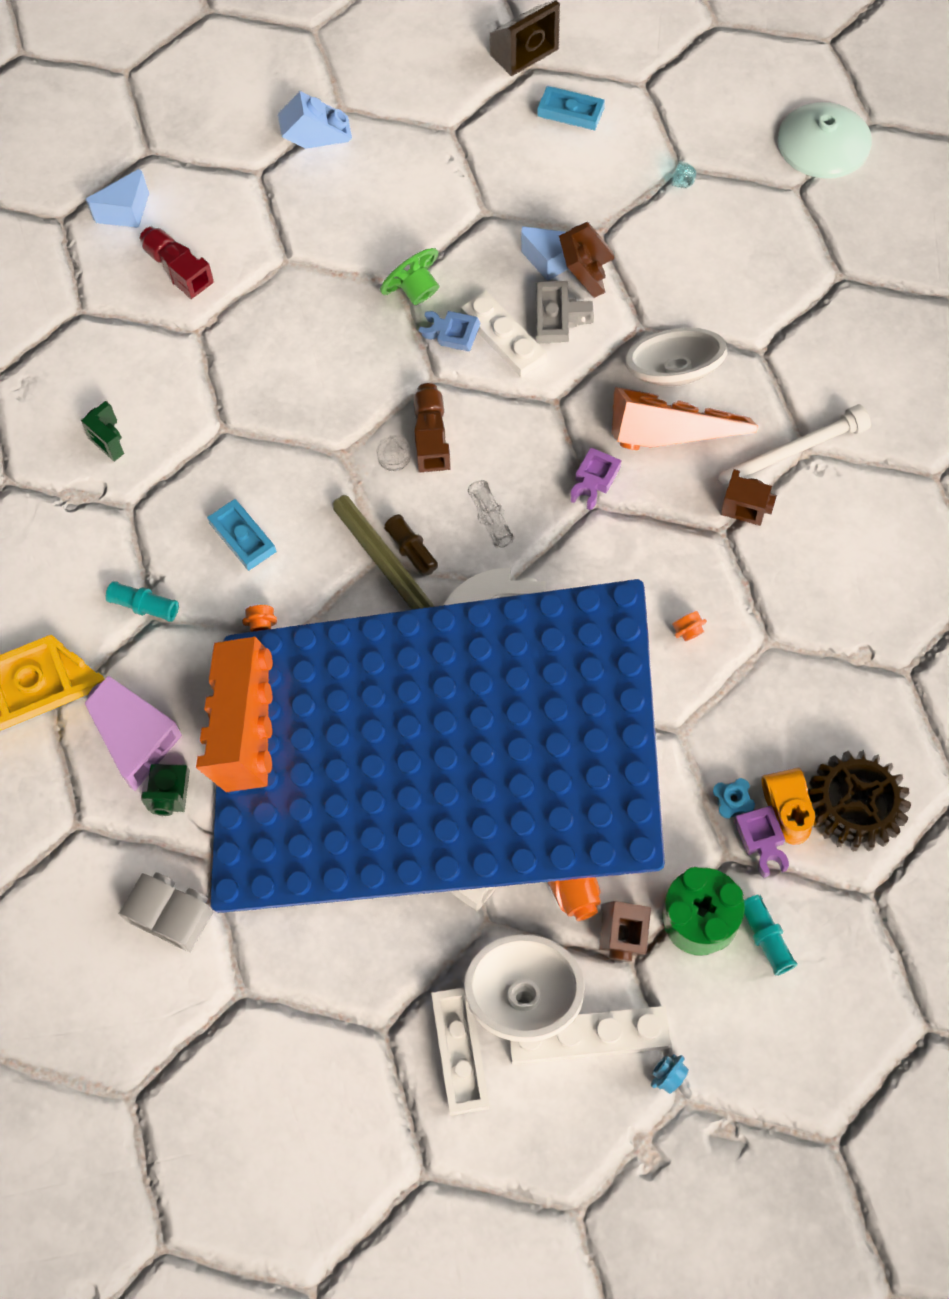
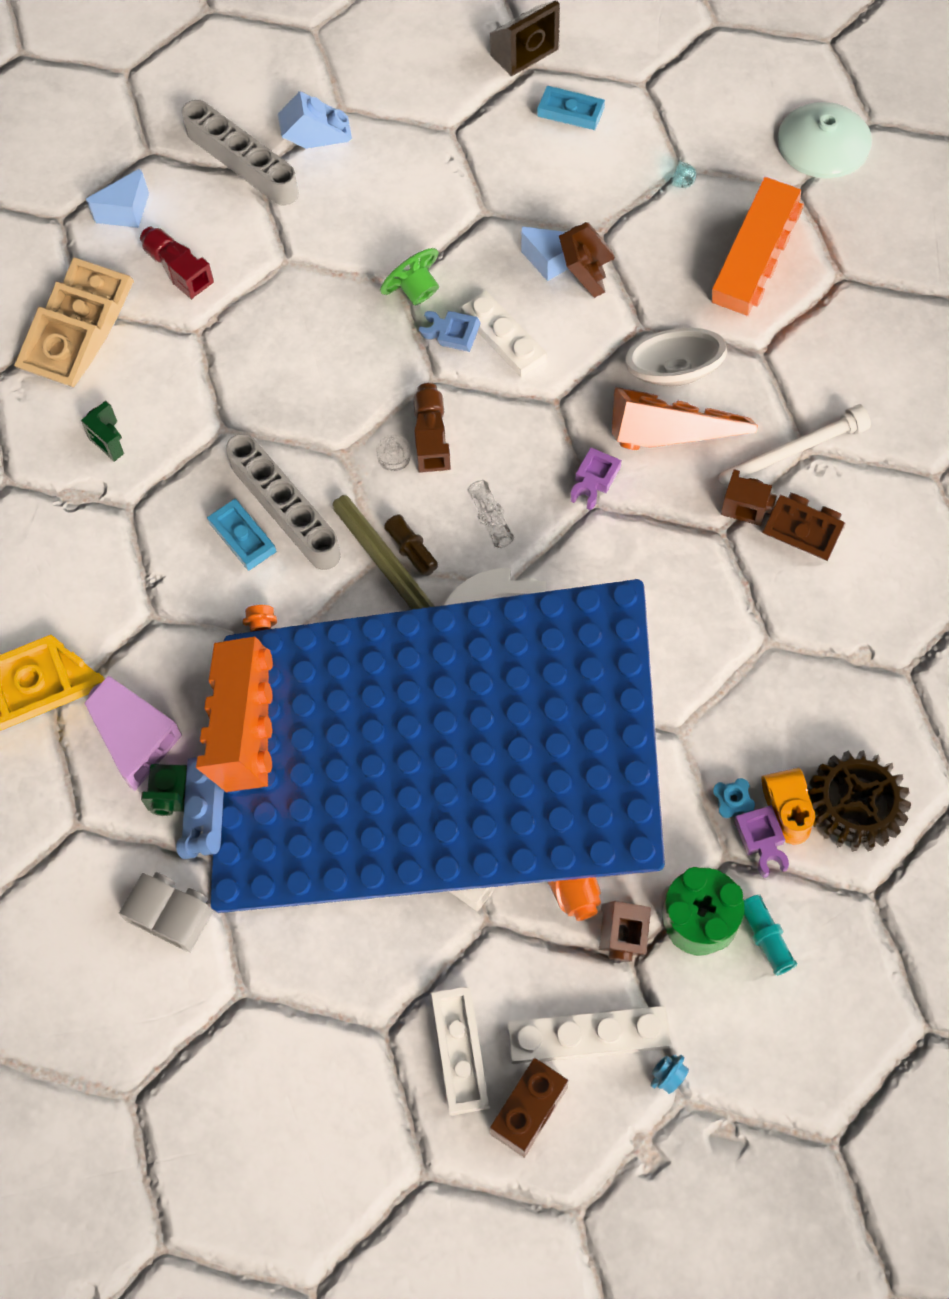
teal pin [106,581,179,622] -> none
white dish [465,934,584,1042] -> none
light grey hinge [536,281,594,343] -> none
orange plate [672,611,707,642] -> none
none -> tan slope [14,257,134,388]
none -> medium blue plate [176,757,224,859]
none -> light grey beam [182,100,299,206]
none -> light grey beam [226,434,340,570]
none -> reddish brown brick [490,1057,569,1158]
none -> orange wedge [712,177,804,316]
none -> reddish brown bracket [763,492,846,562]

